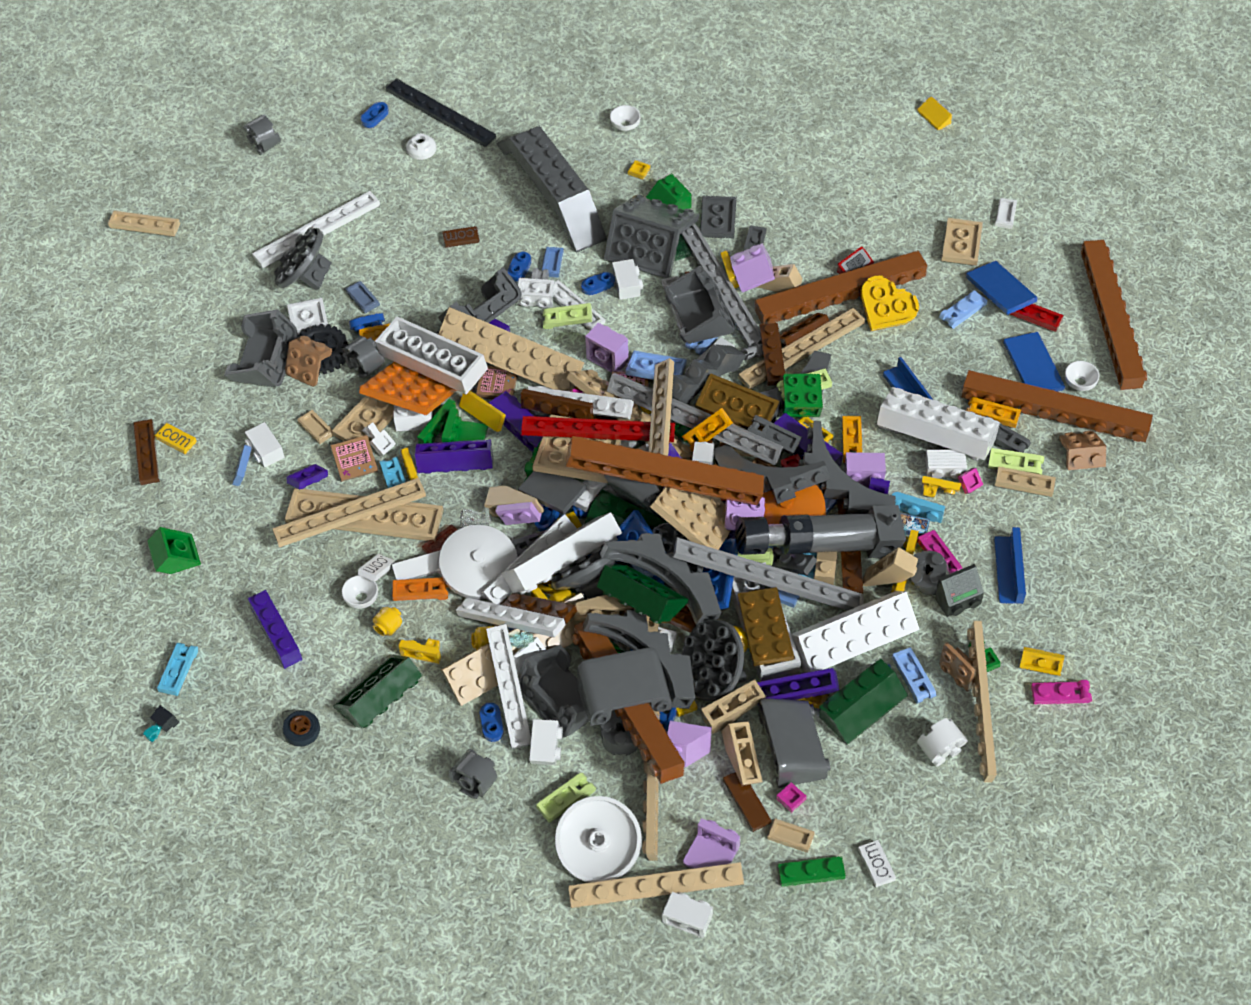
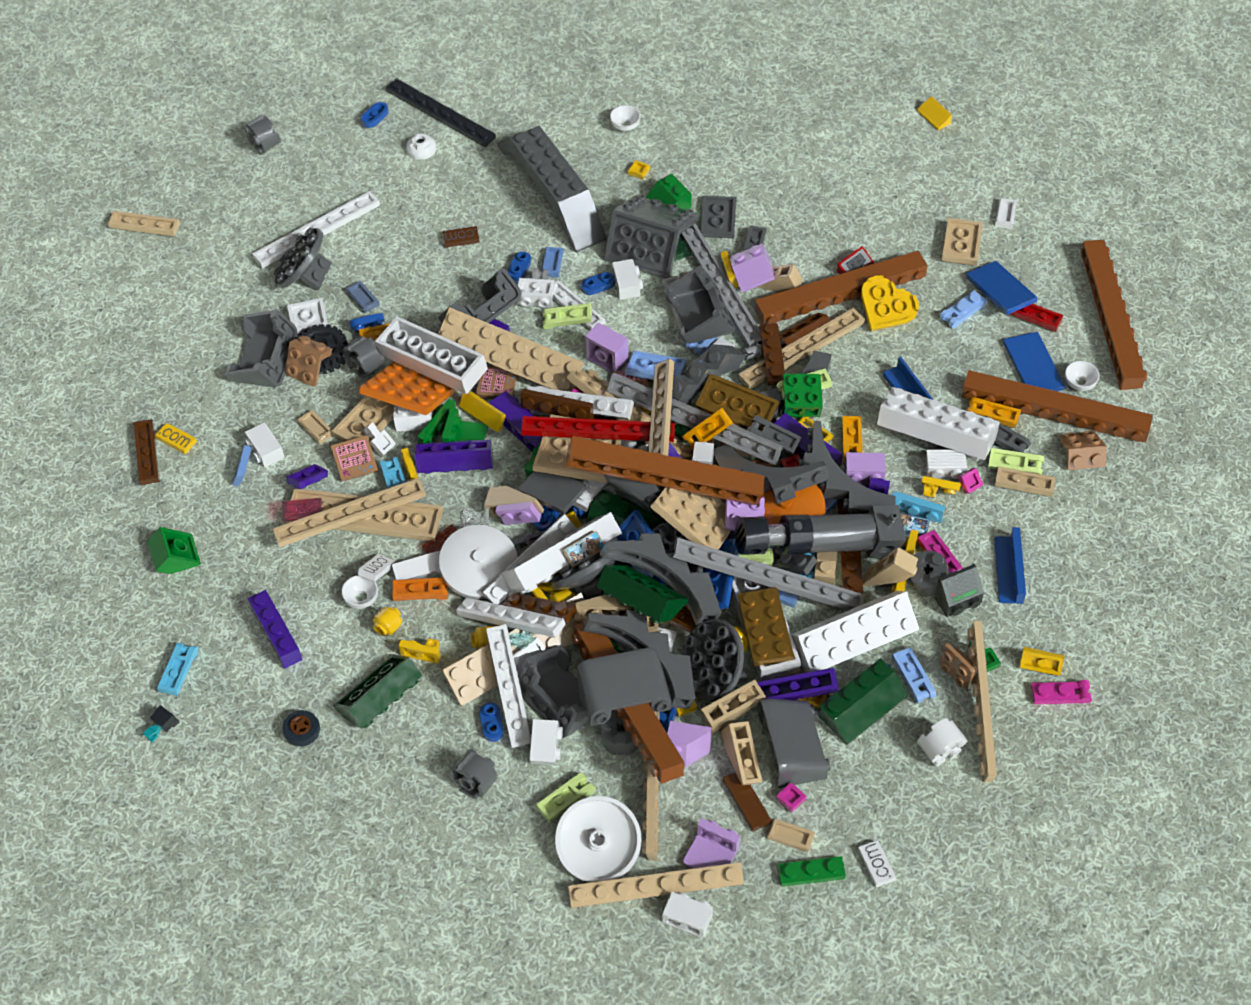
none -> clear pink plate [283,498,323,522]
none -> tile [562,530,605,567]

